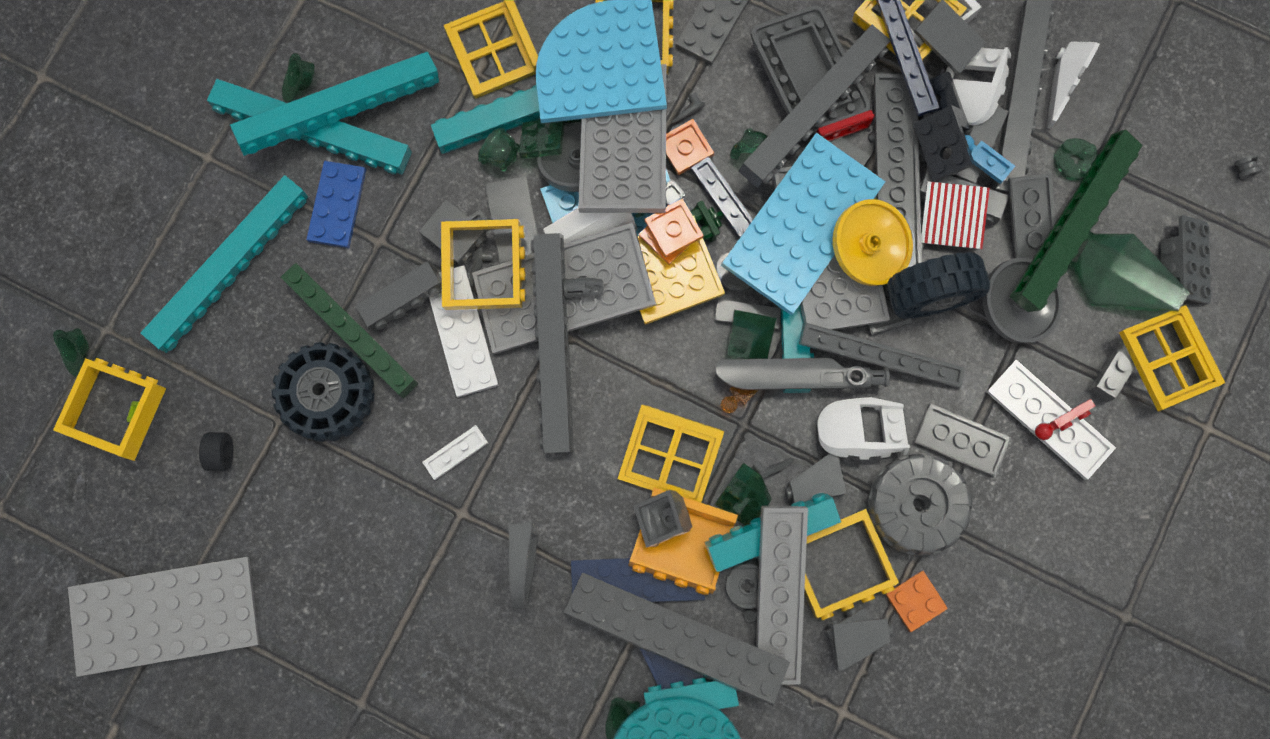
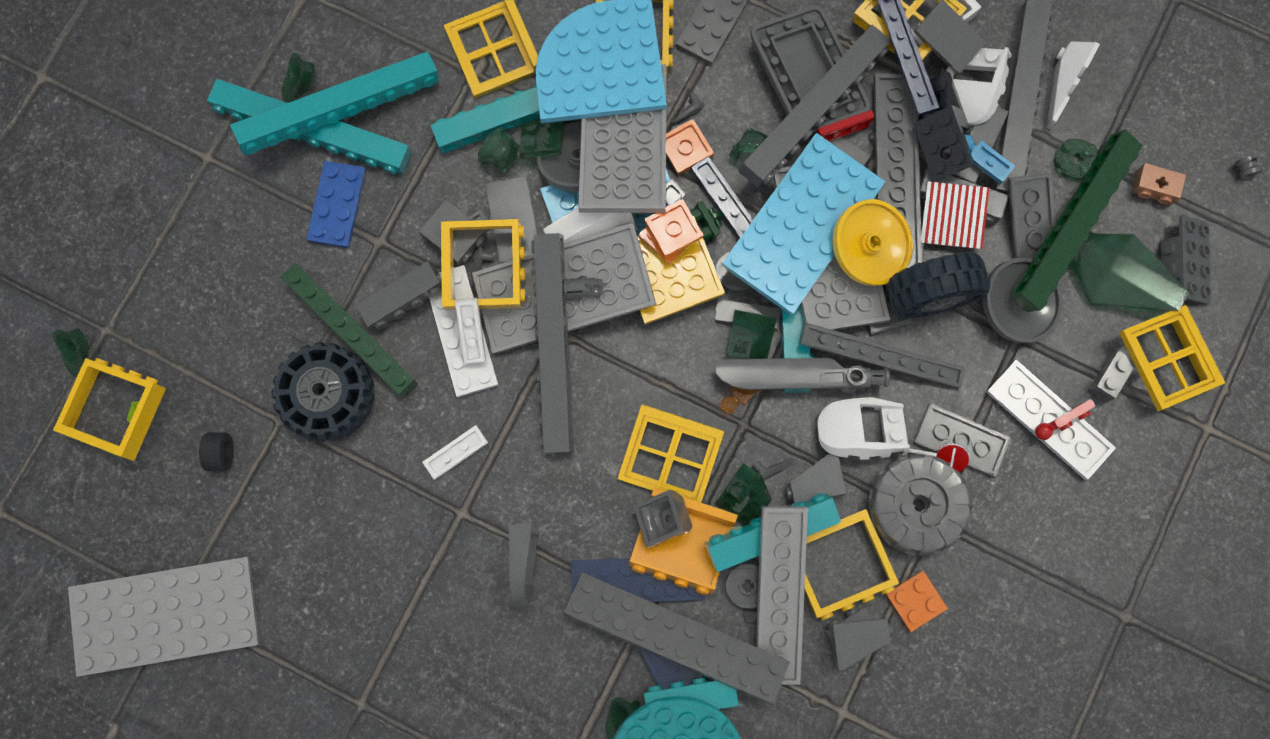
teal brick [141,175,308,353] -> none
none -> white tile [455,298,486,364]
none -> red piece [908,444,969,472]
none -> nougat brick [1131,163,1186,205]

